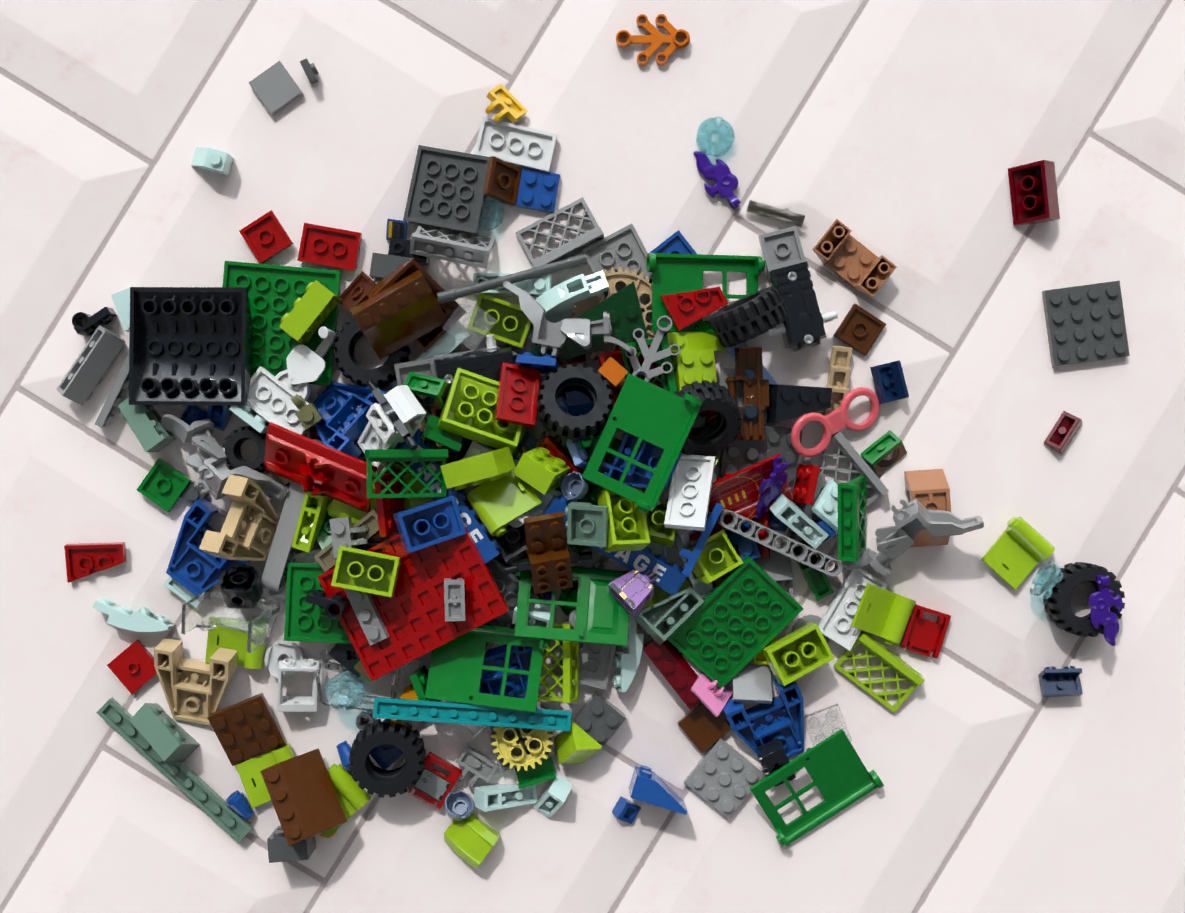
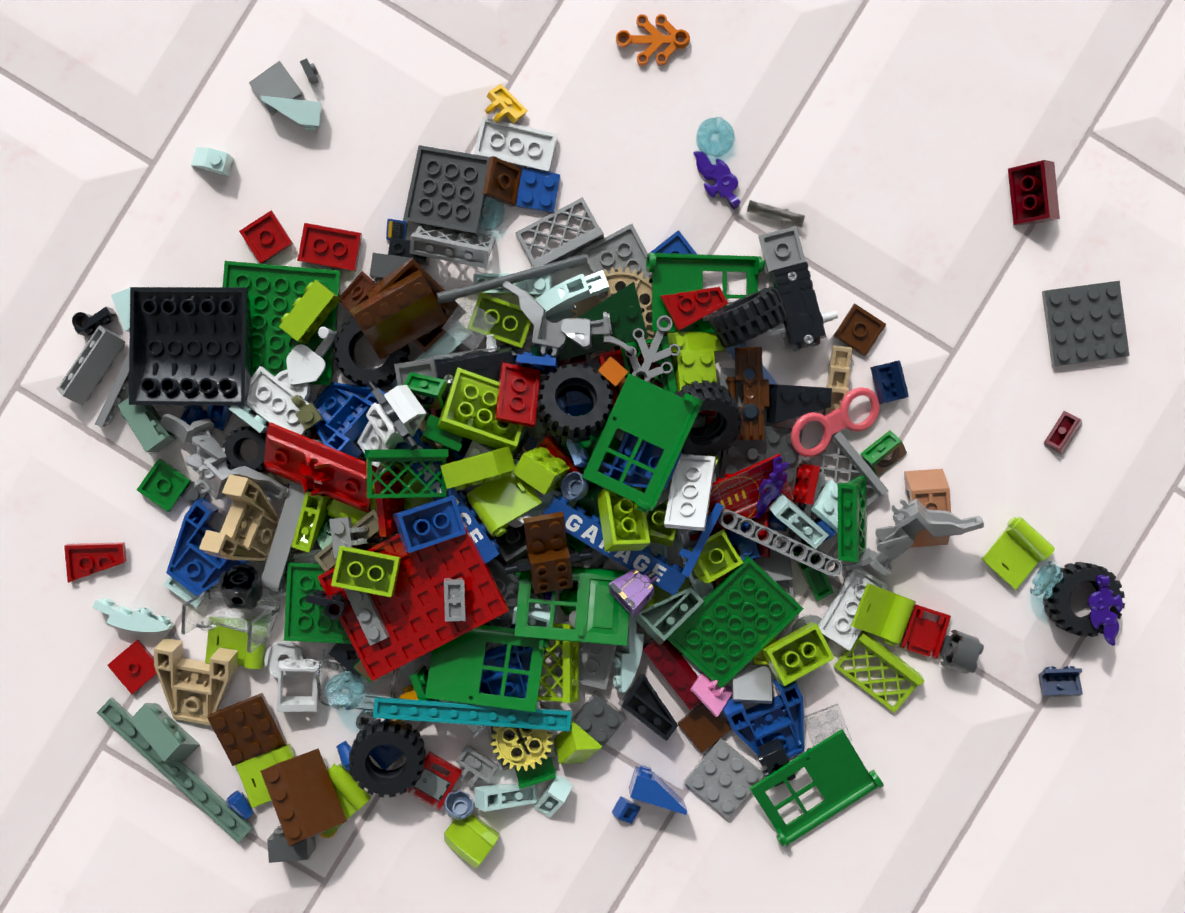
sand green plate [565,502,609,547] -> none
nougat slope [812,219,897,297] -> none
none -> light aqua slope [261,95,322,131]
none -> black wedge [618,673,678,741]
none -> dark grey brick [940,630,984,674]

